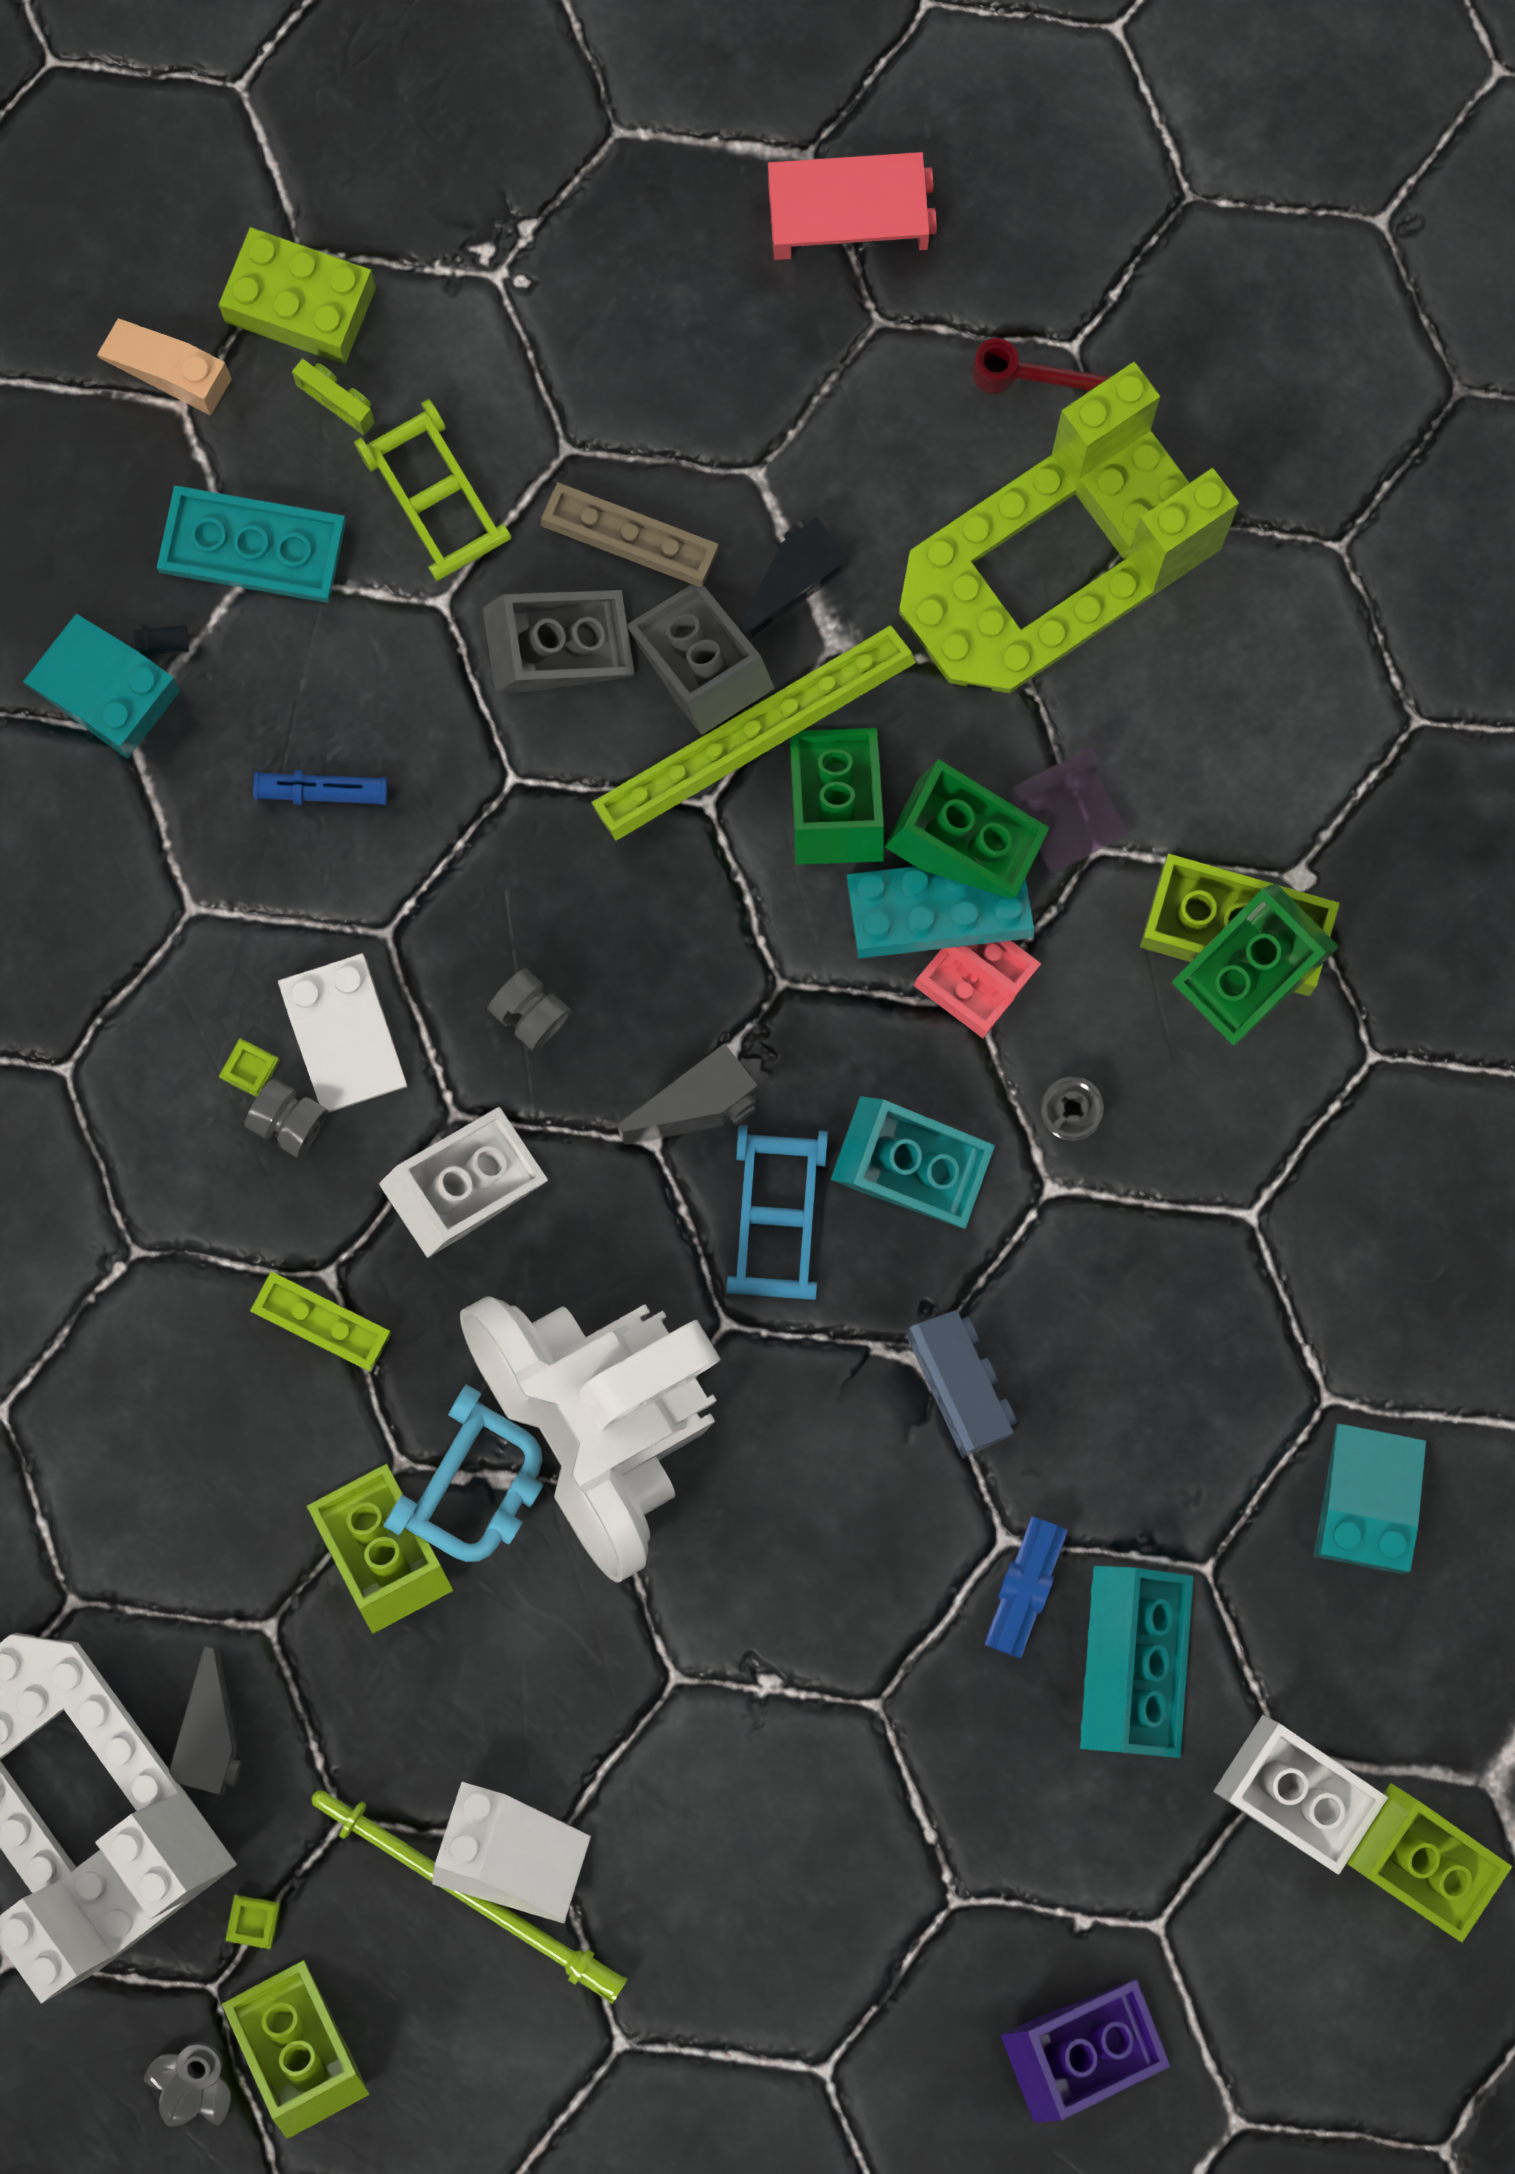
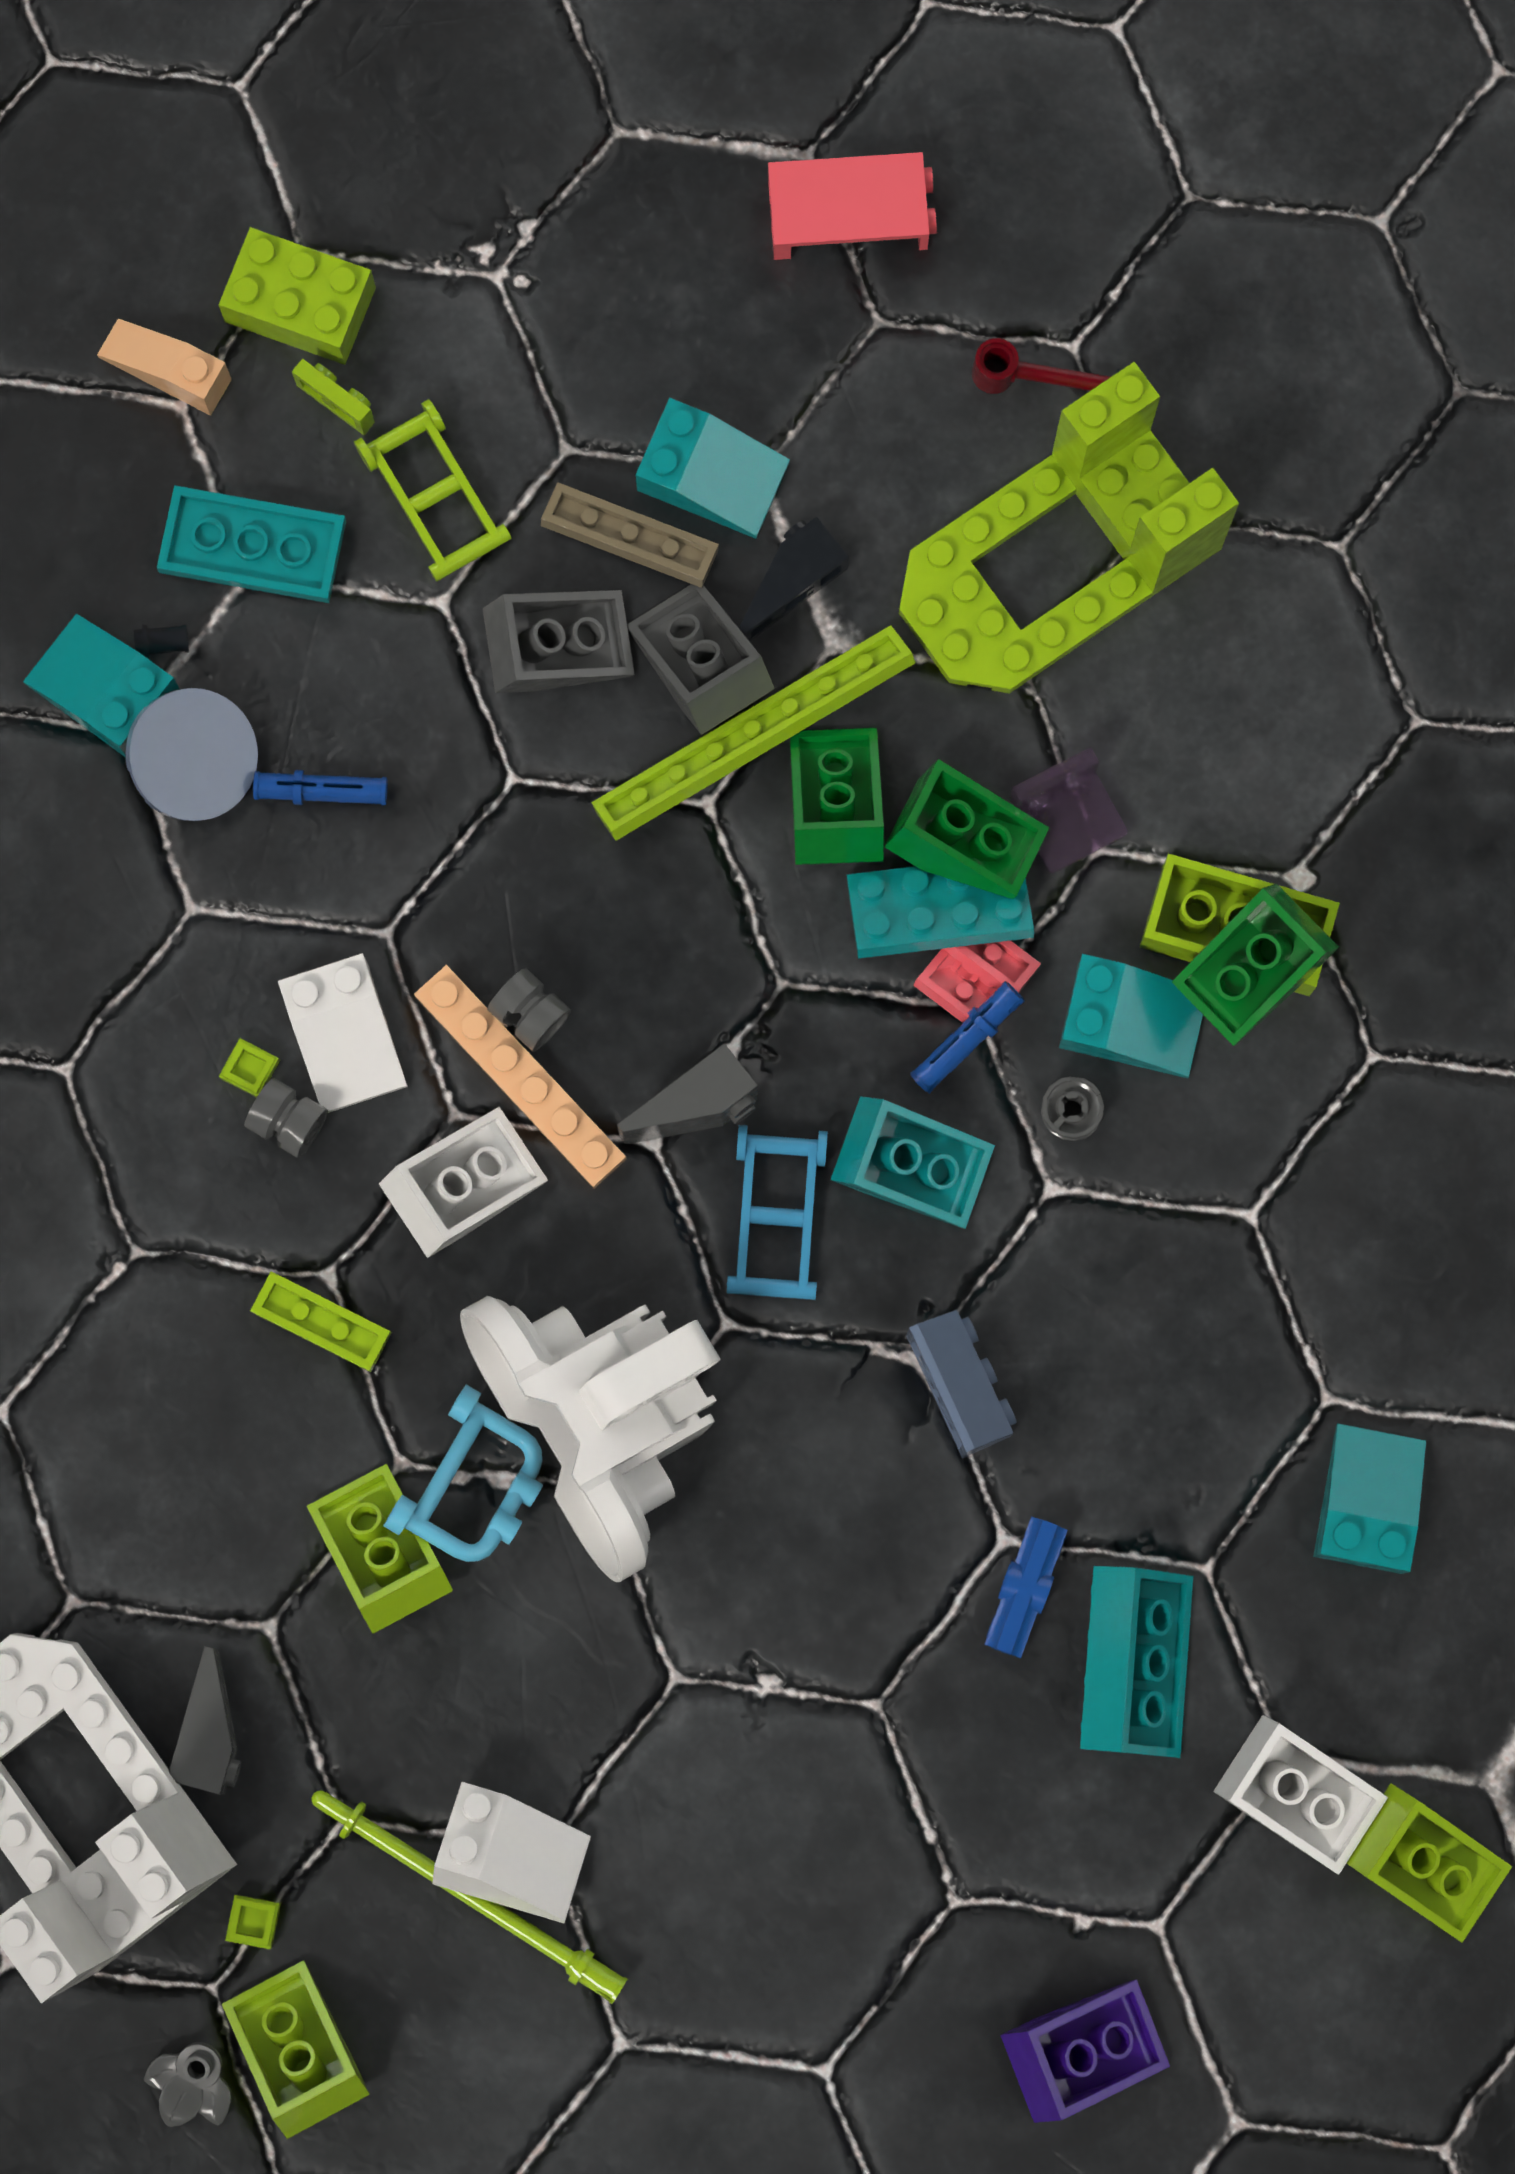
none -> sand blue tile [125,688,258,821]
none -> light nougat plate [414,964,627,1189]
none -> teal slope [635,397,790,539]
none -> blue pin [910,981,1025,1094]
none -> teal slope [1059,954,1203,1078]

